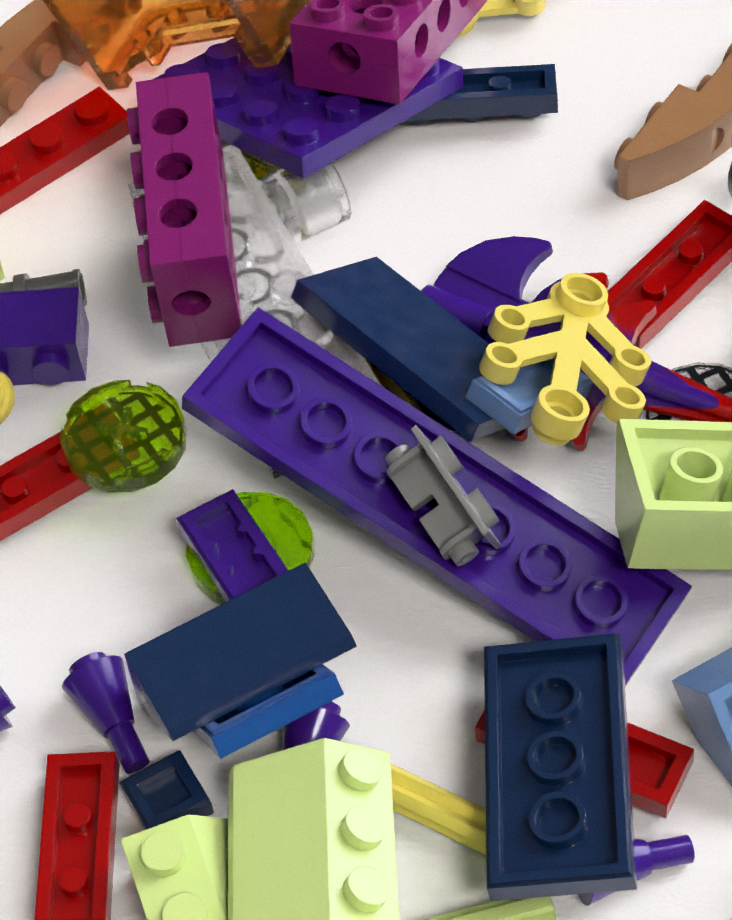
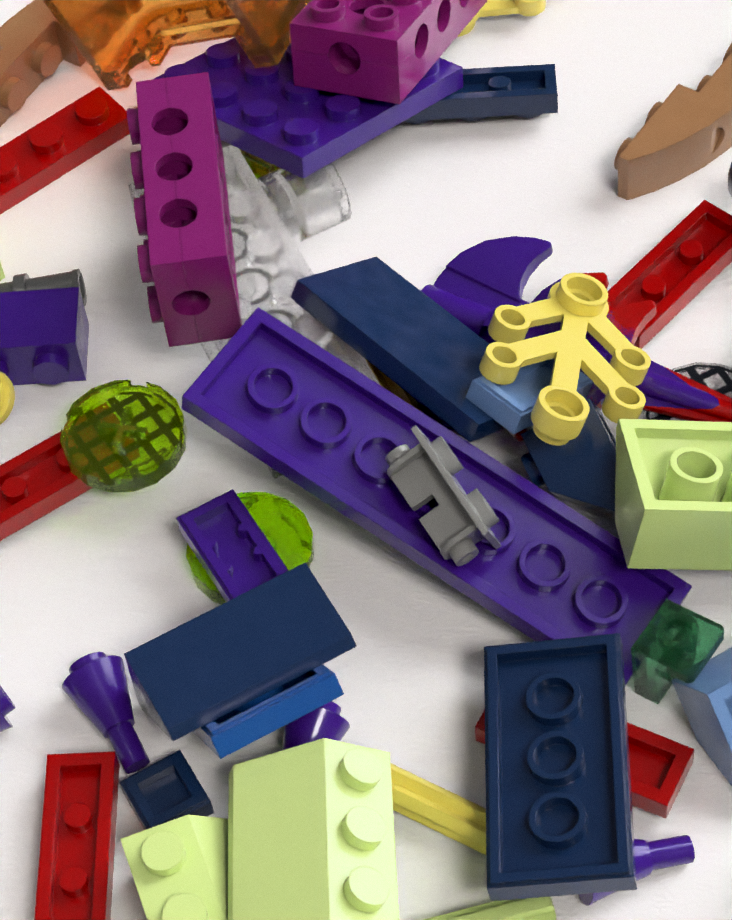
none -> dark blue slope [520,398,616,516]
none -> clear green bracket [631,599,724,704]

